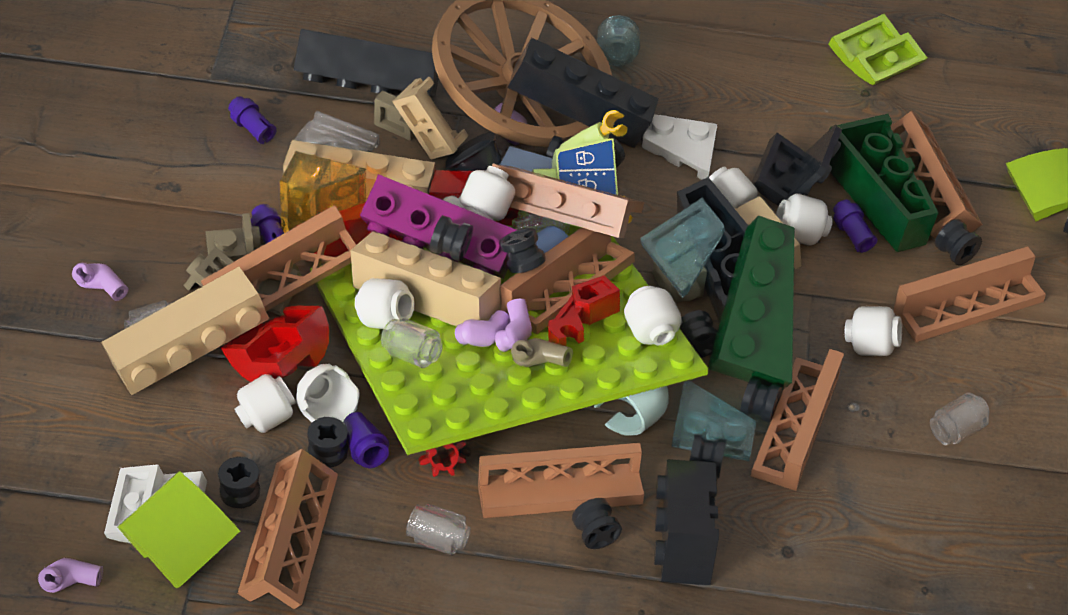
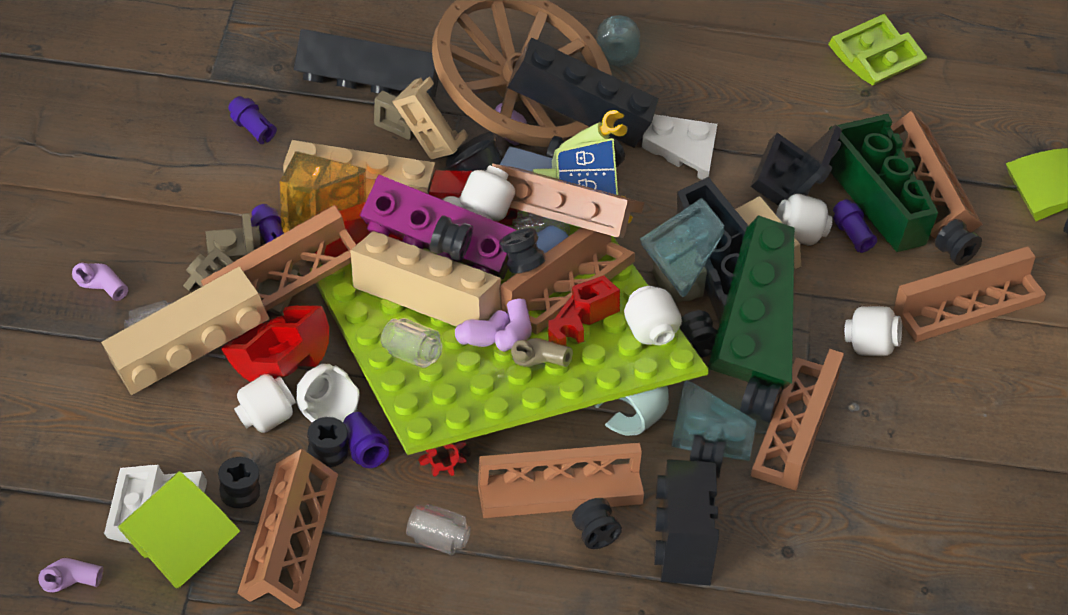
clear plate [294,111,380,152] -> none
white head [355,278,414,330] -> none
white head [709,167,758,209] -> none
clear brick [930,392,990,445] -> none

